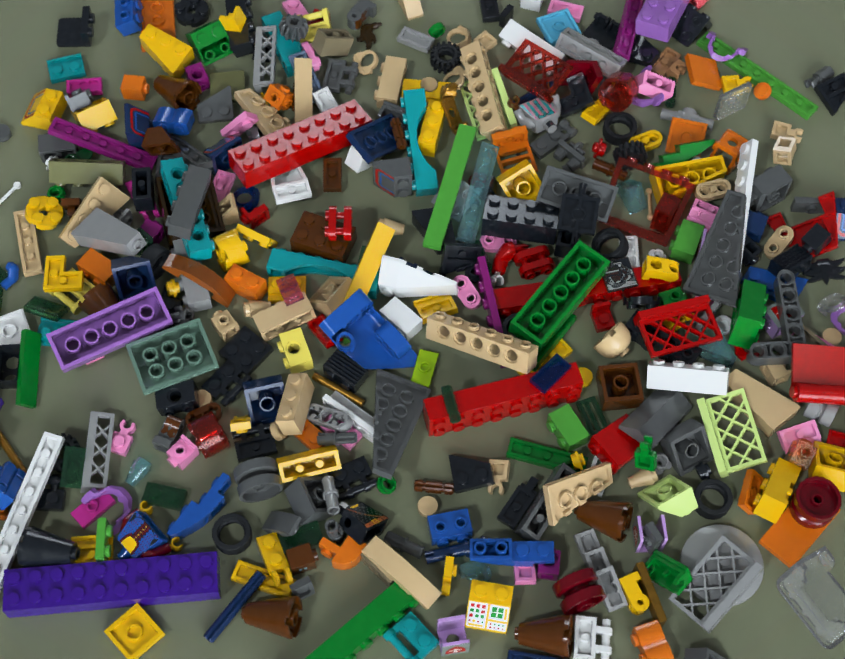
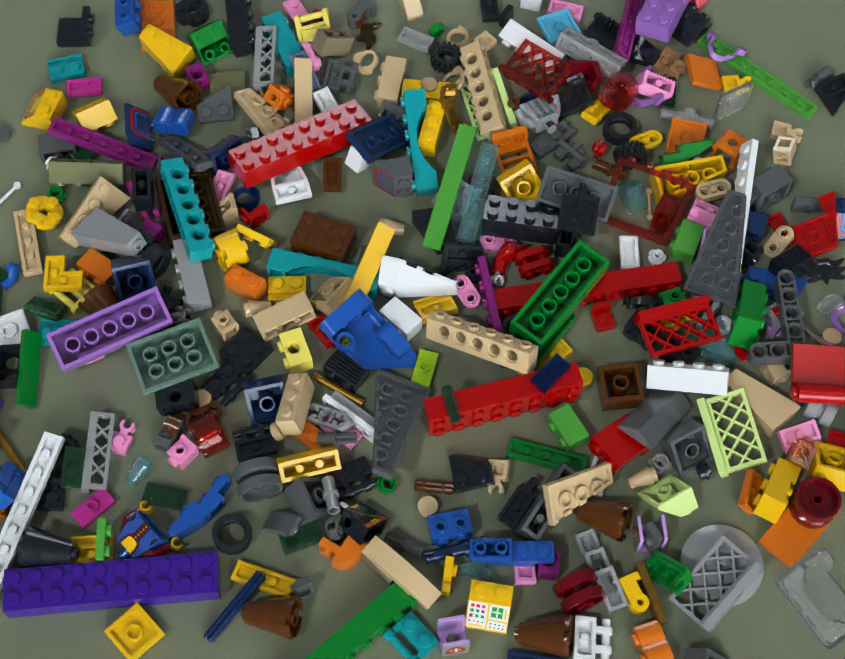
reddish brown tile [61,198,82,218] -> none
brick [64,88,93,113] -> none
medium lavender helmet [81,485,132,535] -> none
orange brick [120,74,150,101] -> none
reddish brown slope [141,126,181,156] -> none
dark orange slope [162,253,236,308] -> none
dark grey brick [165,164,212,240] -> none
yellow plate [166,279,180,298] -> none
yellow panel [219,6,247,32] -> none
bright pink plate [220,111,259,138] -> none
yellow plate [230,415,252,434] -> none
yellow hinge [256,532,293,587] -> none
clear pink slope [276,273,304,306] -> none
dark grey gear [279,13,309,43] -> none
reddish brown brick [285,543,319,576] -> none
red brick [325,206,352,241] -> none
reddish brown axle [390,118,407,150] -> none
yellow plate [570,451,586,471] -> none
clear green tile [576,396,608,438] -> none
black tyre [591,228,629,265] -> none
tan cylinder [593,321,631,359] -> none
piece [602,257,638,293] -> none
green plate [635,435,657,472] -> none
yellow leg [641,255,679,282] -> none
black tyre [694,479,733,520] -> none
orange plate [754,82,772,100] -> none
black brick [801,223,832,256] -> none

